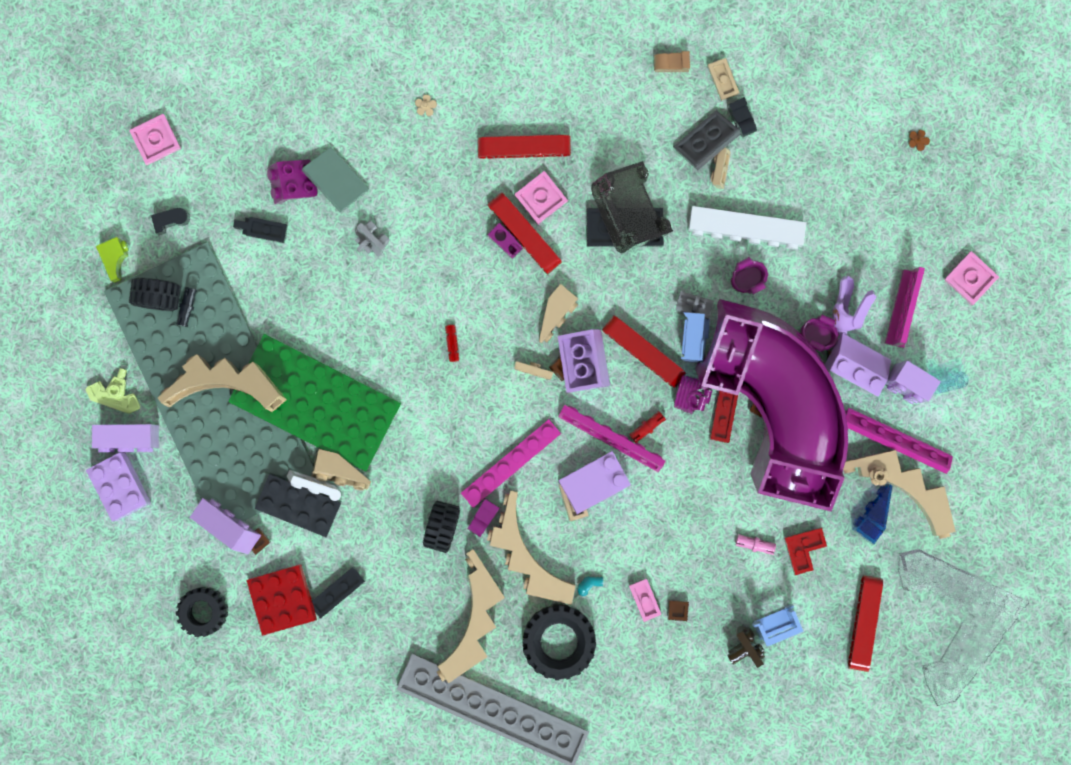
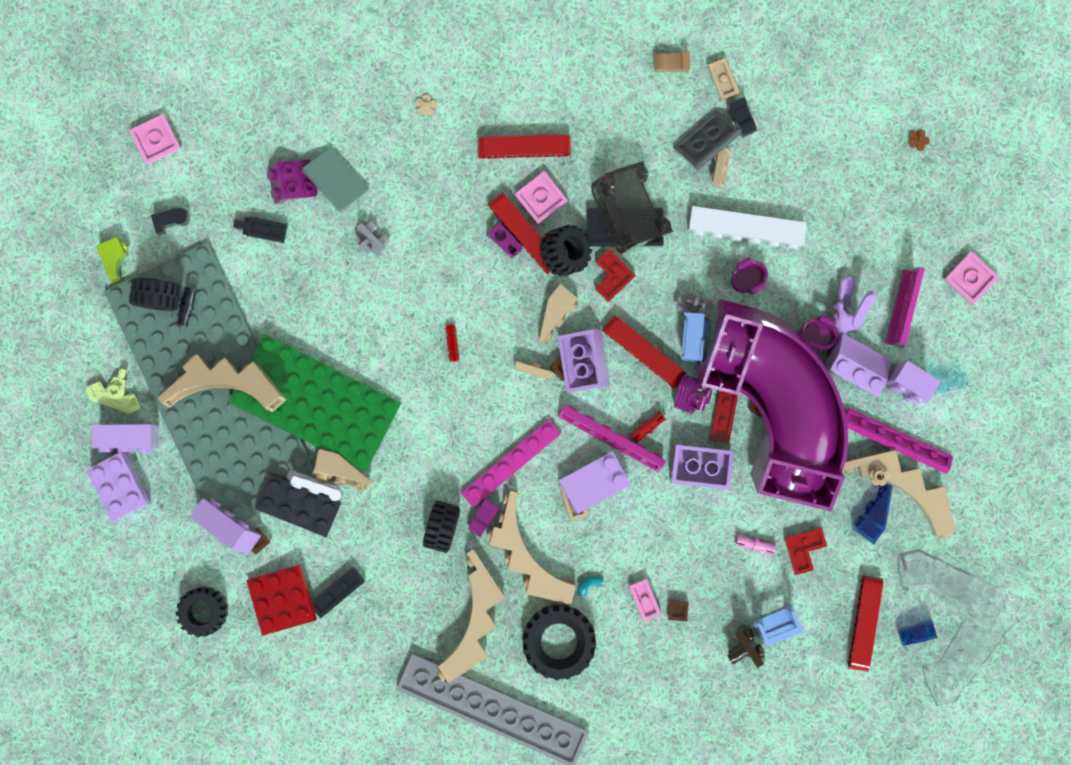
none -> black tyre [539,225,592,276]
none -> red plate [595,248,636,303]
none -> lavender brick [670,445,734,490]
none -> clear blue leg [897,619,938,646]

